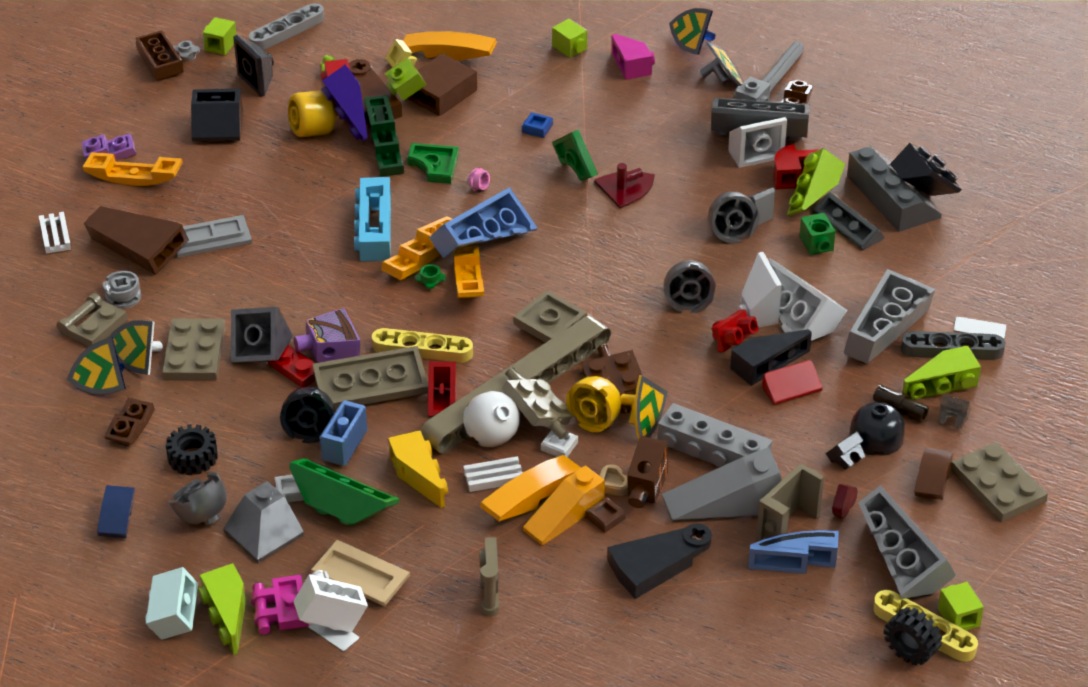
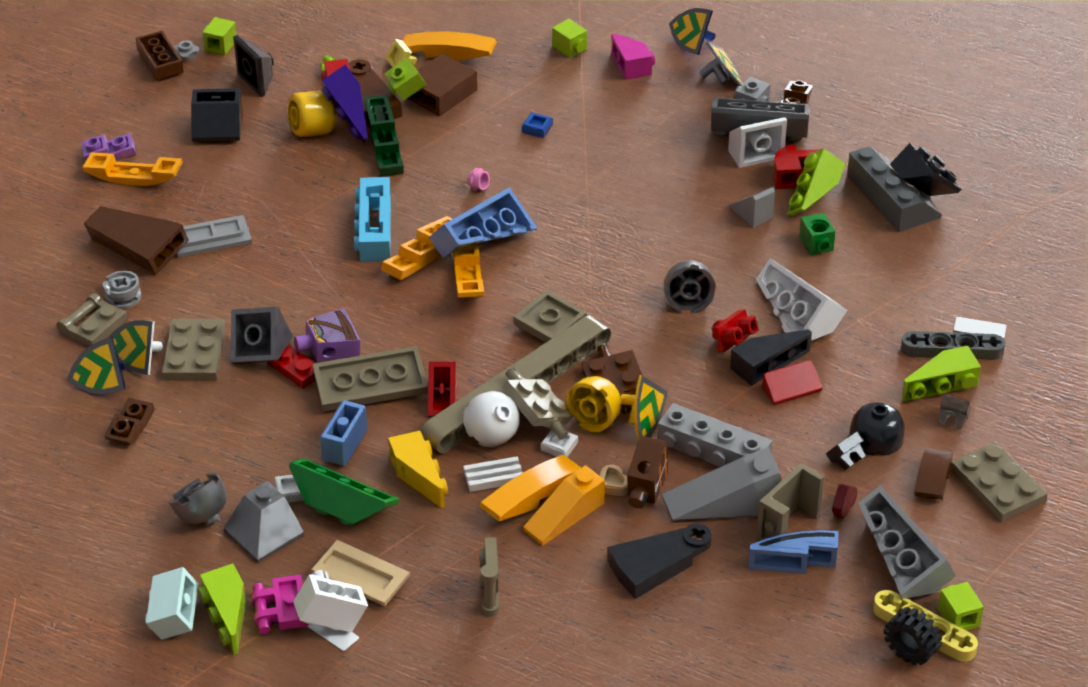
white tile [39,212,71,254] -> none
dark blue slope [97,485,135,538] -> none
black tyre [166,424,218,475] -> none
light grey beam [249,3,325,50] -> none
black cylinder [280,387,335,443] -> none
light yellow beam [372,328,473,363] -> none
green tile [407,143,459,184] -> none
green plate [415,264,446,289] -> none
green tile [552,129,598,182] -> none
reddish brown tile [586,497,626,533] -> none
dark red shield [594,163,655,208] -> none
flat silver cylinder [707,191,760,243] -> none
white slope [737,252,782,328] -> none
light grey axle [762,41,804,92] -> none
dark grey slope [812,192,884,250] -> none
light grey wedge [843,269,935,364] -> none
dark brown pin [873,384,929,422] -> none

